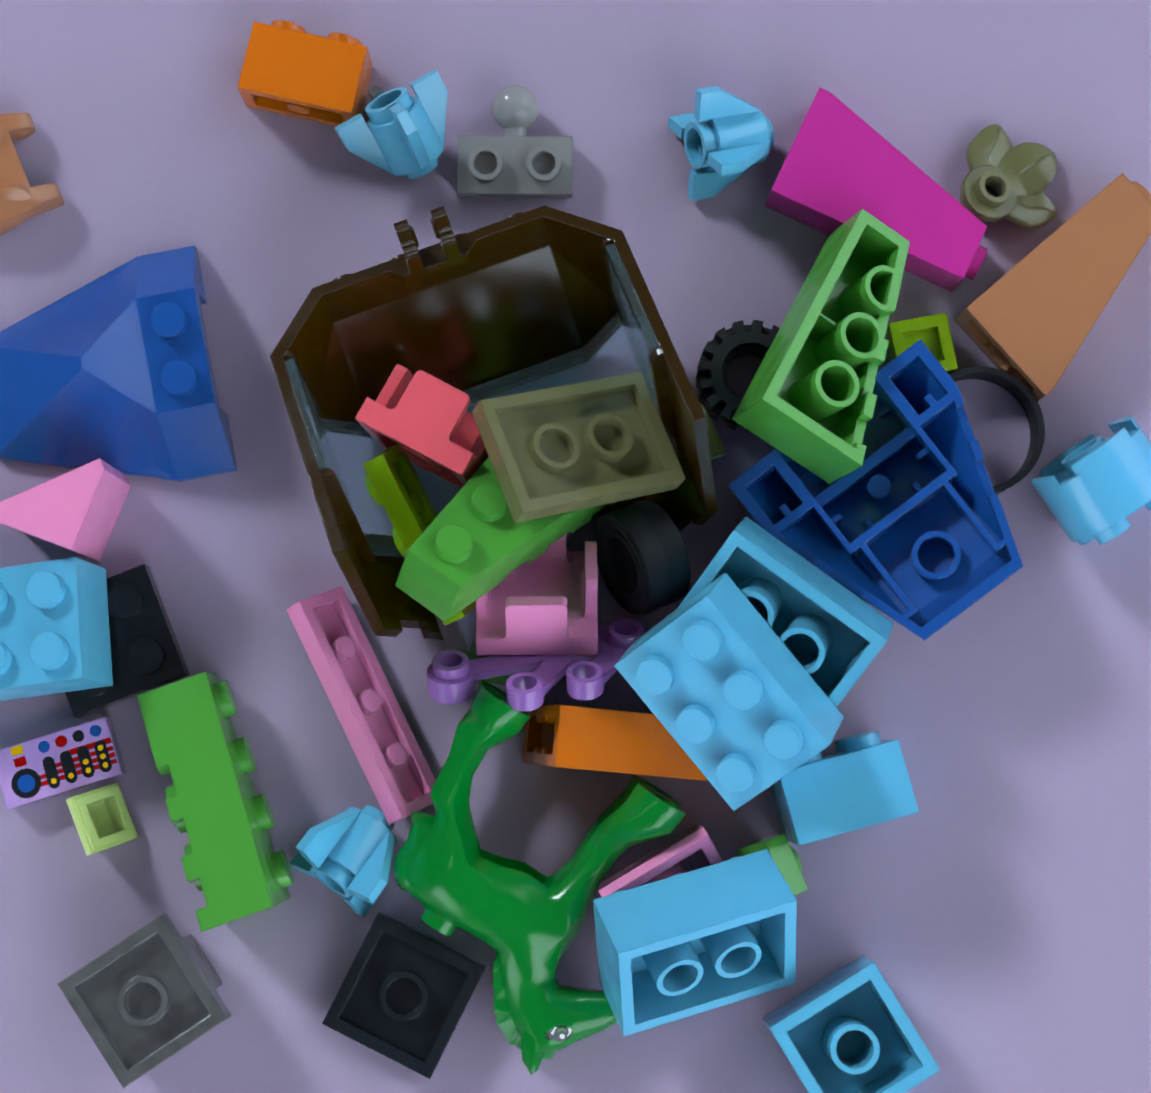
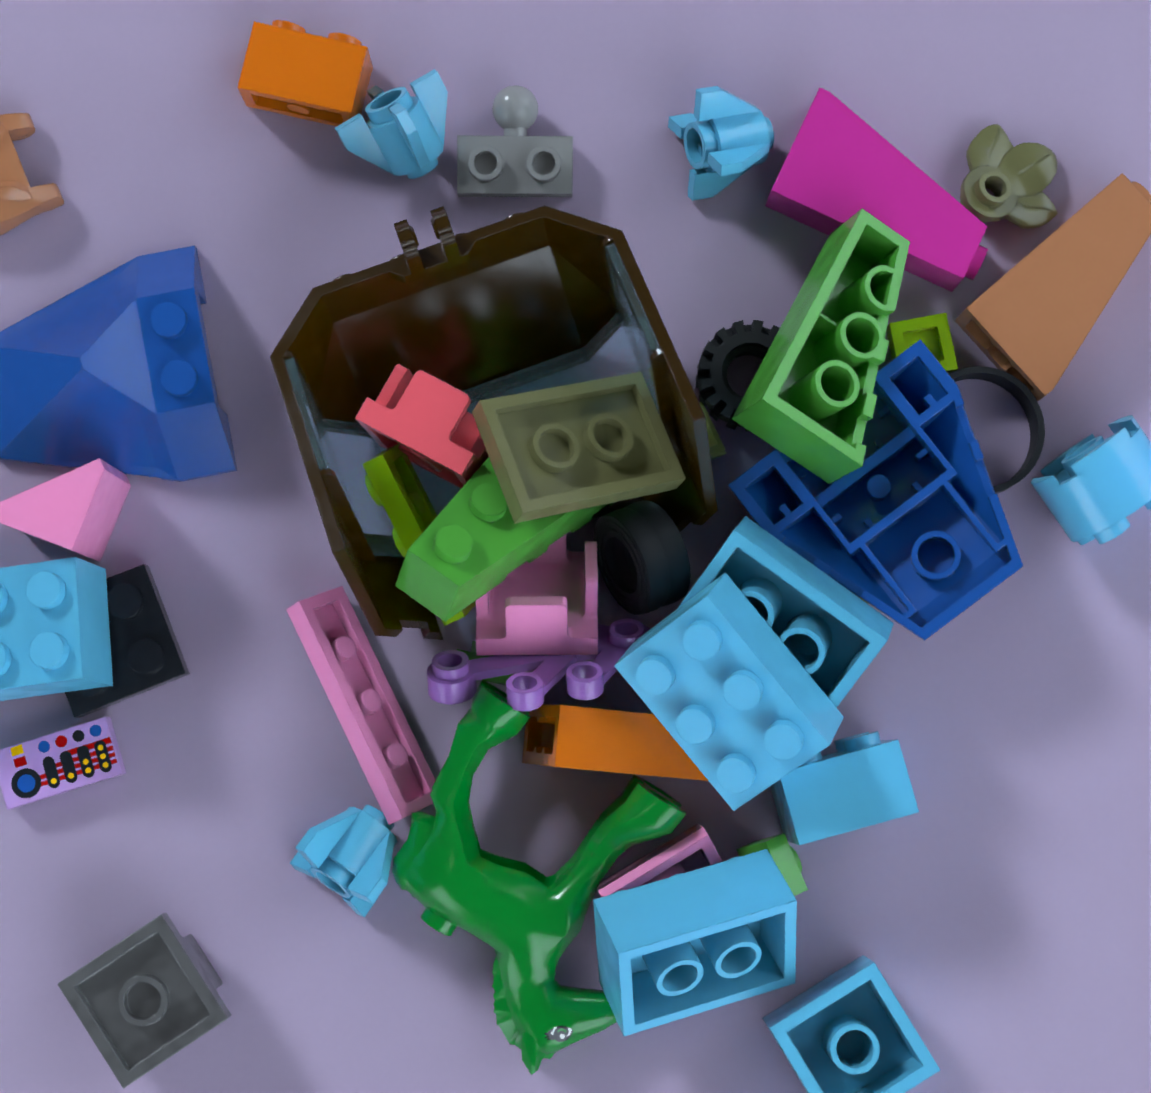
yellowish green slope [66,782,138,856] -> none
bright green wedge [137,671,294,932] -> none
black plate [322,912,486,1079] -> none

